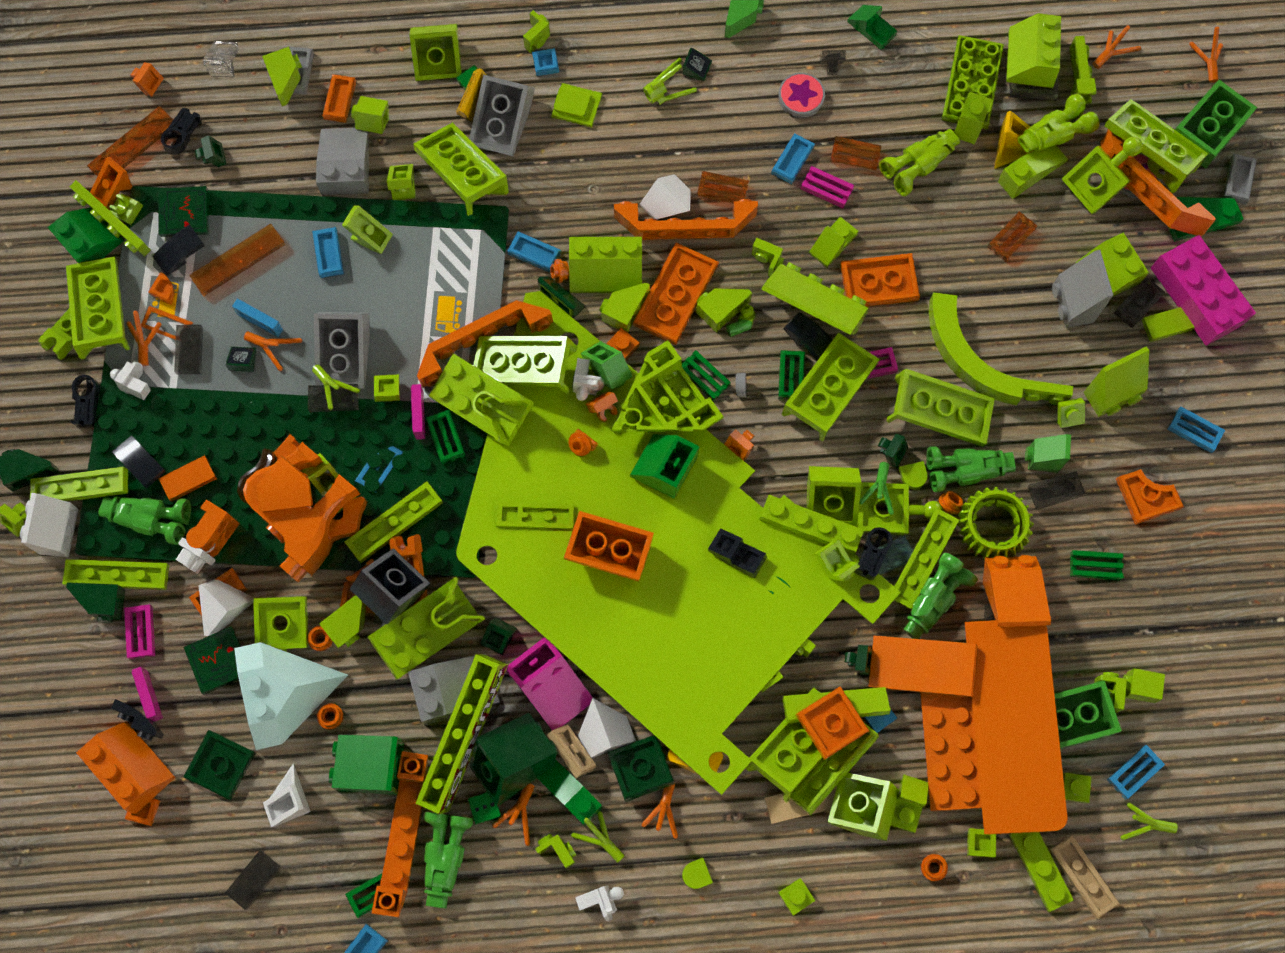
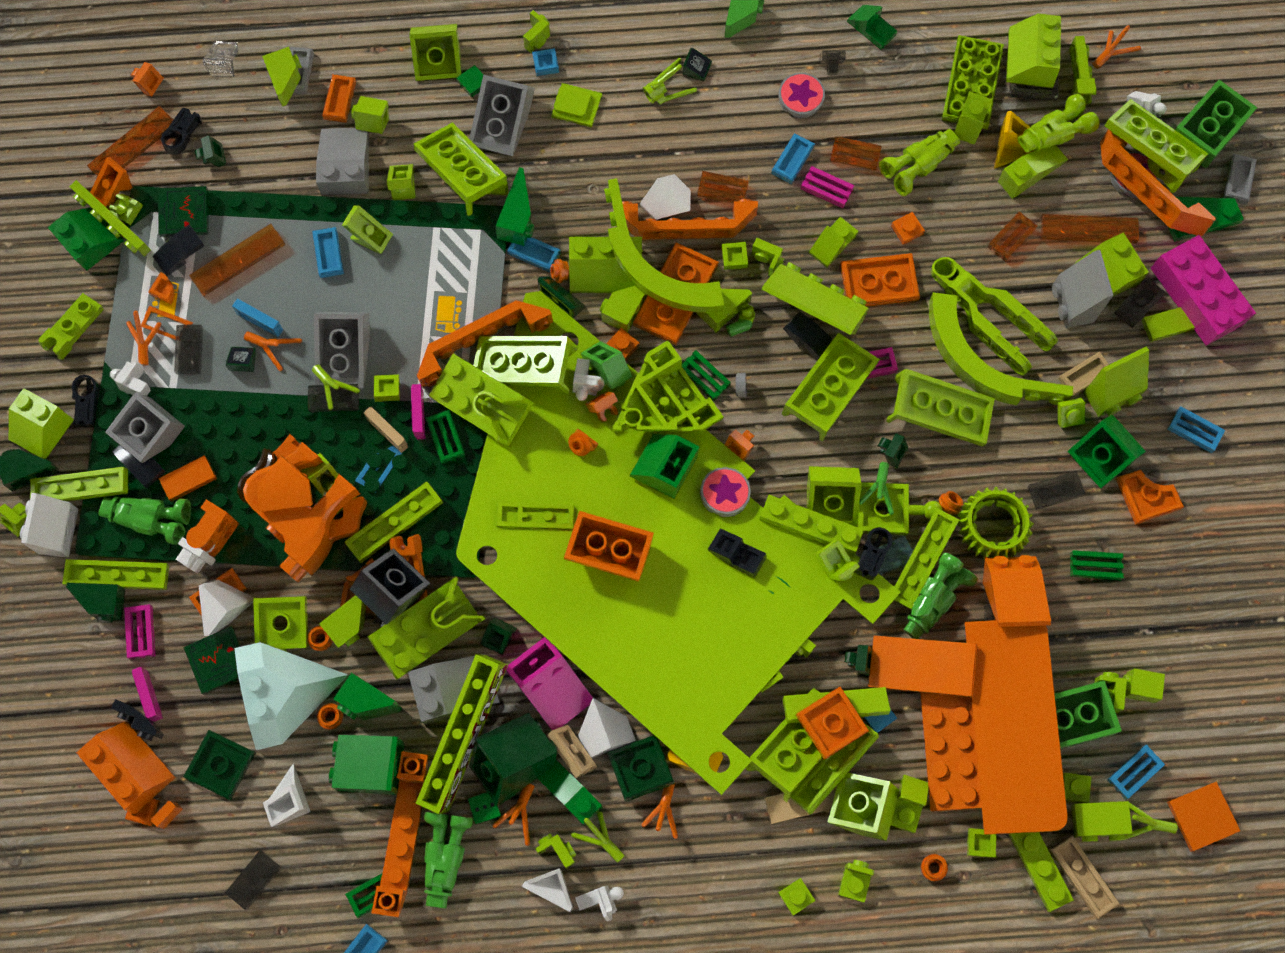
lime plate [66,256,131,359] -> none
yellow slope [456,68,487,121] -> none
lime tile [682,858,713,889] -> none
green tile [778,350,805,400] -> none
lime tile [898,461,927,490] -> none
bright green piece [926,446,1016,493] -> none
bright green slope [1025,434,1071,473] -> none
lime plate [1062,137,1143,214] -> none
orange plant [1189,26,1223,83] -> none
none -> lime slope [8,388,74,459]
none -> light grey slope [105,392,185,463]
none -> orange tile [151,801,183,829]
none -> green slope [334,672,402,720]
none -> tan tile [364,407,408,453]
none -> green slope [496,167,535,246]
none -> white slope [522,868,573,912]
none -> lime arch [604,178,724,312]
none -> tile [700,467,751,517]
none -> lime plate [721,242,748,270]
none -> lime bracket [838,860,875,903]
none -> orange plate [891,211,925,245]
none -> lime piece [931,257,1058,376]
none -> clear orange tile [1041,214,1139,244]
none -> tan tile [1058,351,1109,398]
none -> green slope [1067,414,1146,489]
none -> lime brick [1071,801,1133,842]
none -> white piece [1127,91,1167,117]
none -> orange tile [1167,781,1240,852]

